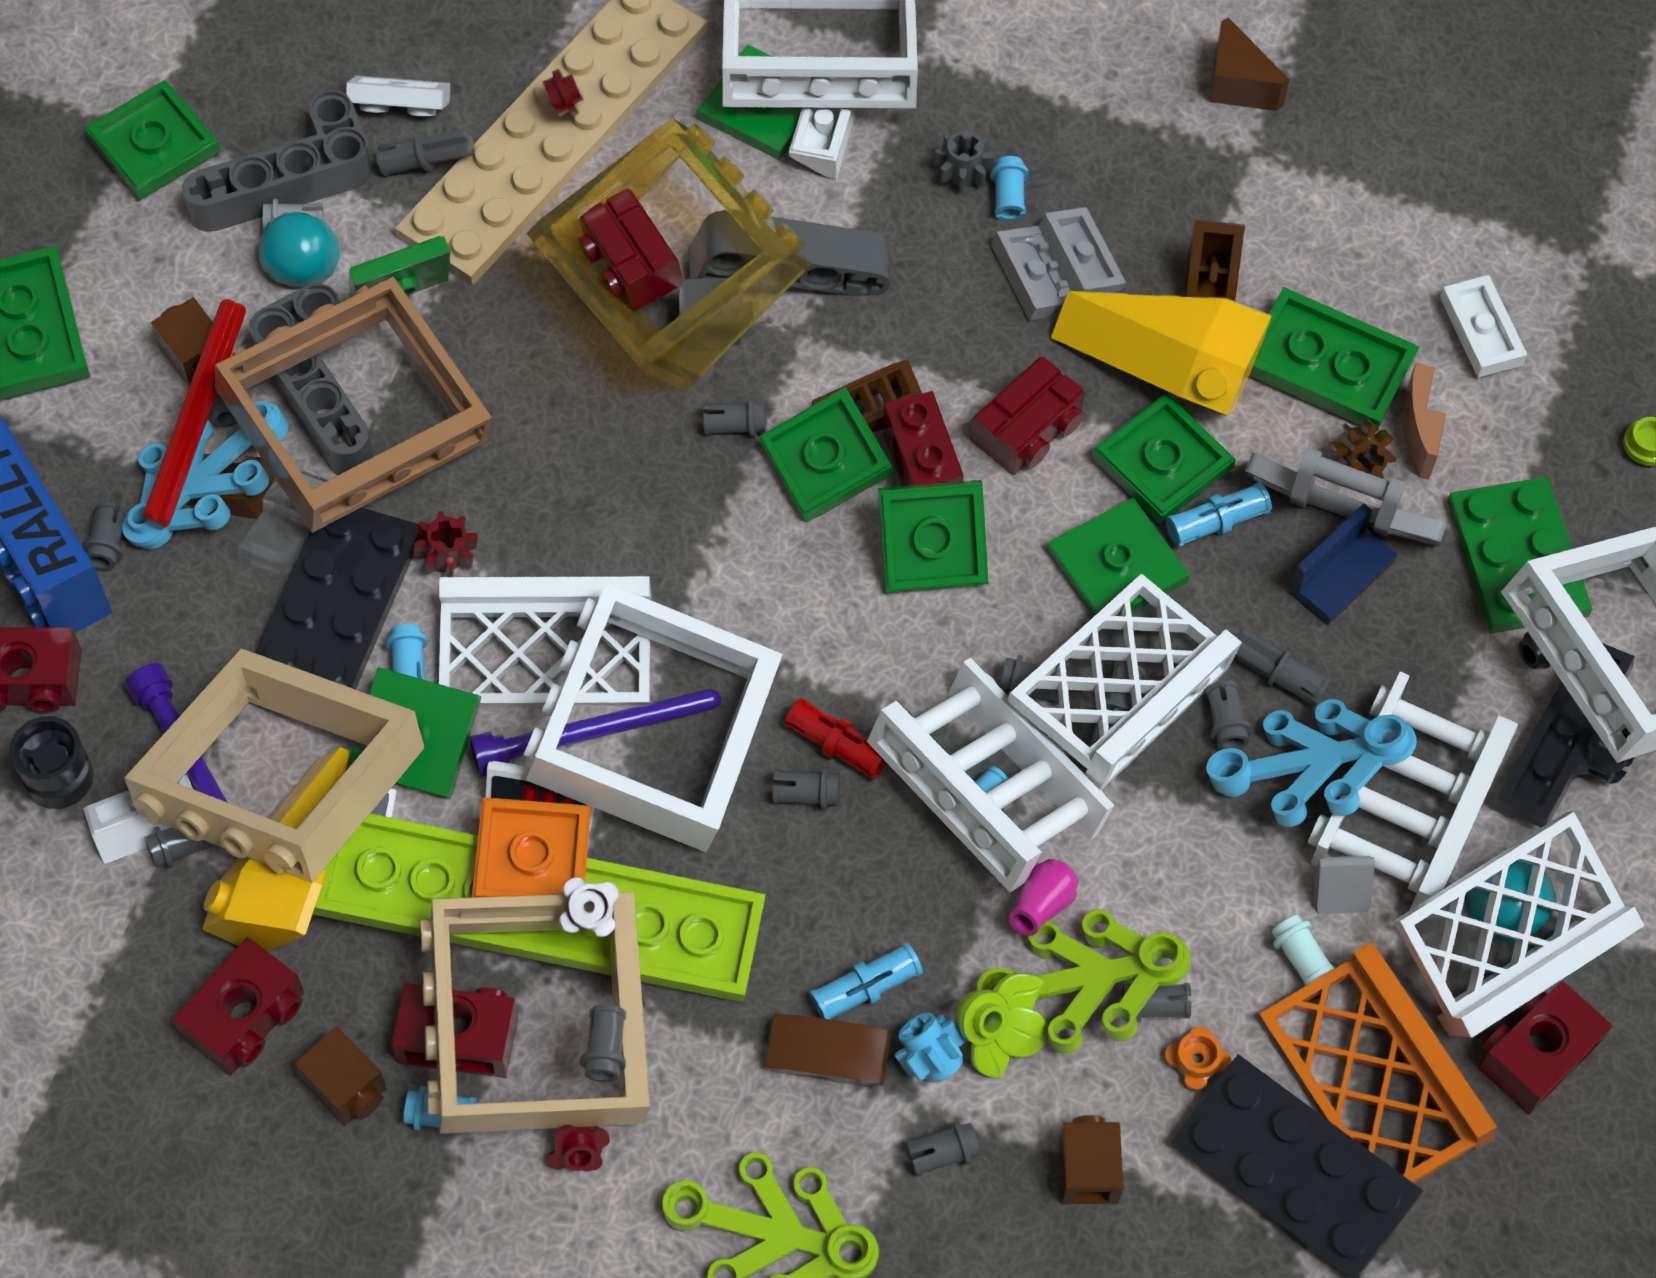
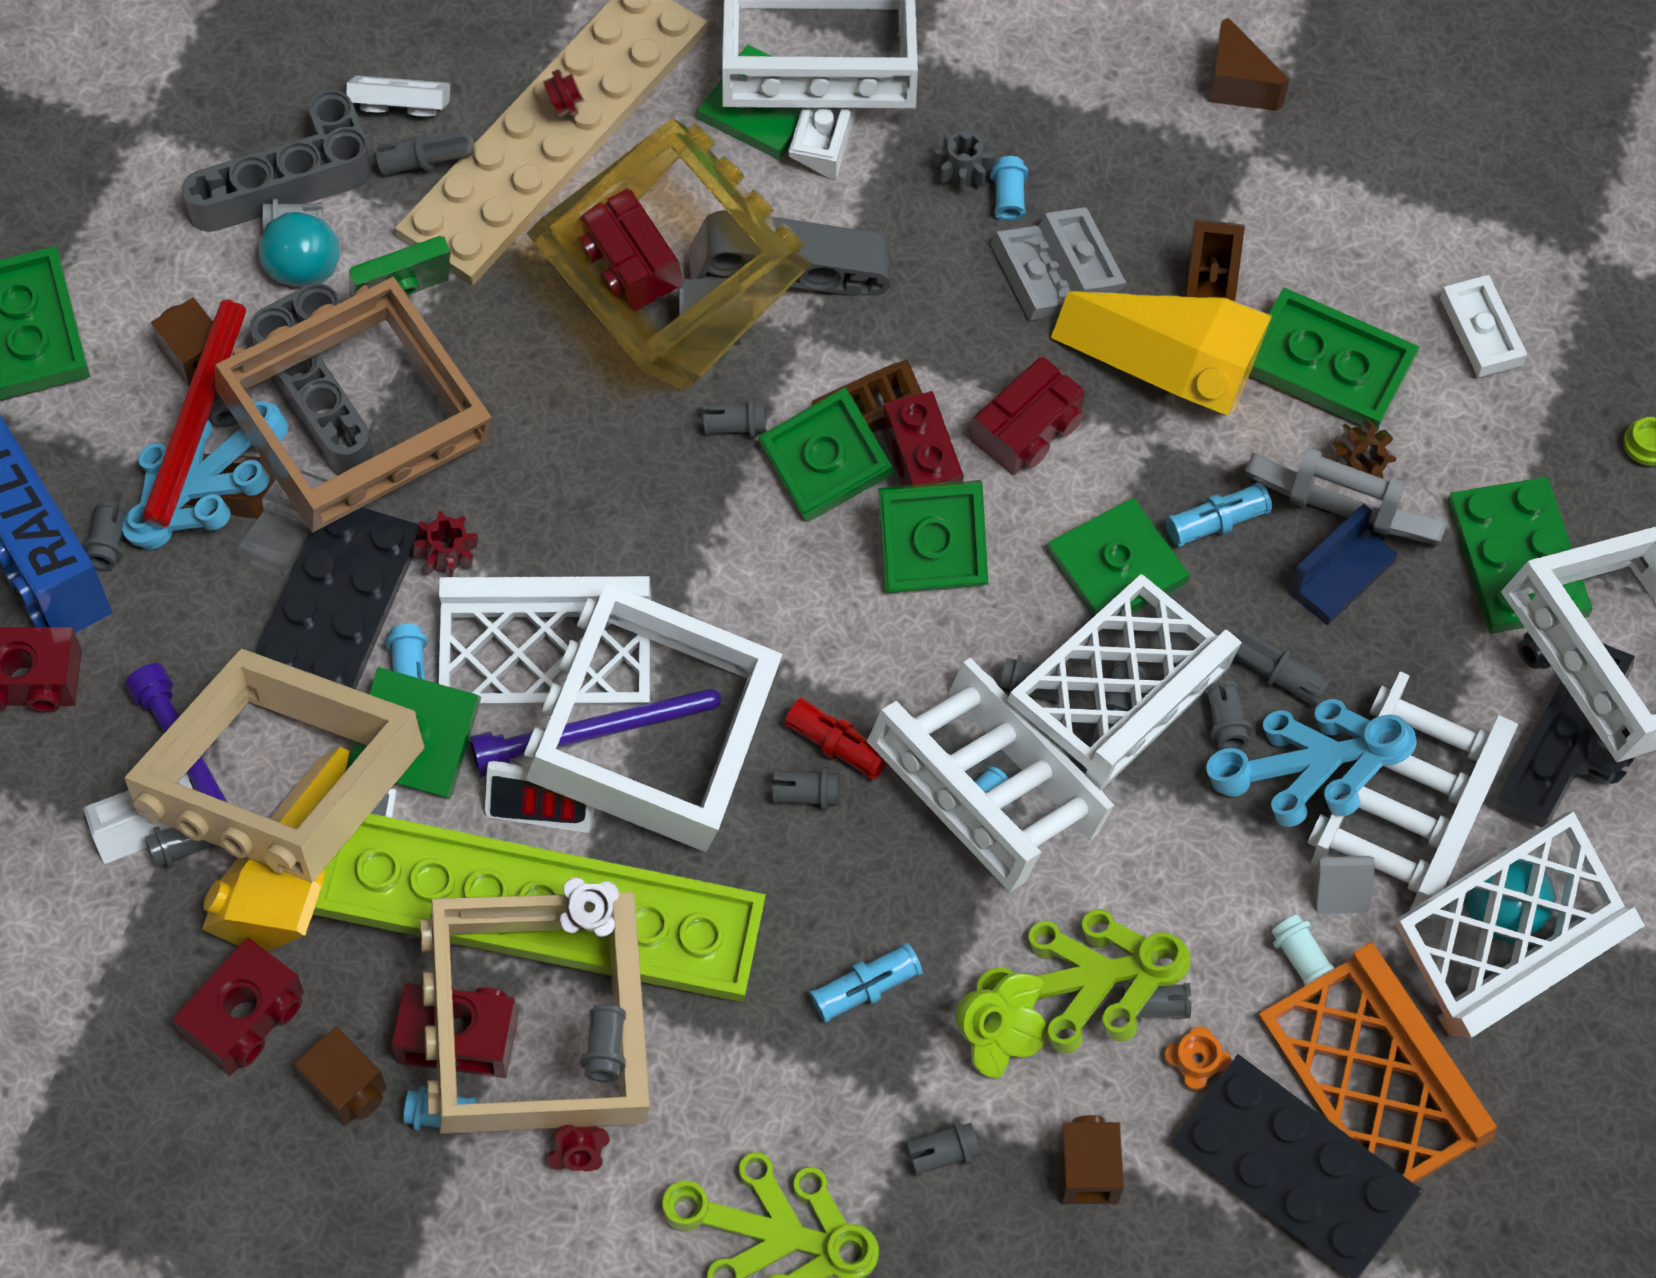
black wheel [9,716,94,809] -> none
green plate [84,80,221,200] -> none
orange tile [472,797,591,898] -> none
reddish brown slope [765,1013,892,1086] -> none
medium azure gear [894,1013,967,1082] -> none
dark pink cone [1009,859,1078,936] -> none
green plate [1091,393,1236,525] -> none
nougat slope [1404,363,1446,480] -> none
dark red brick [1479,980,1613,1115] -> none

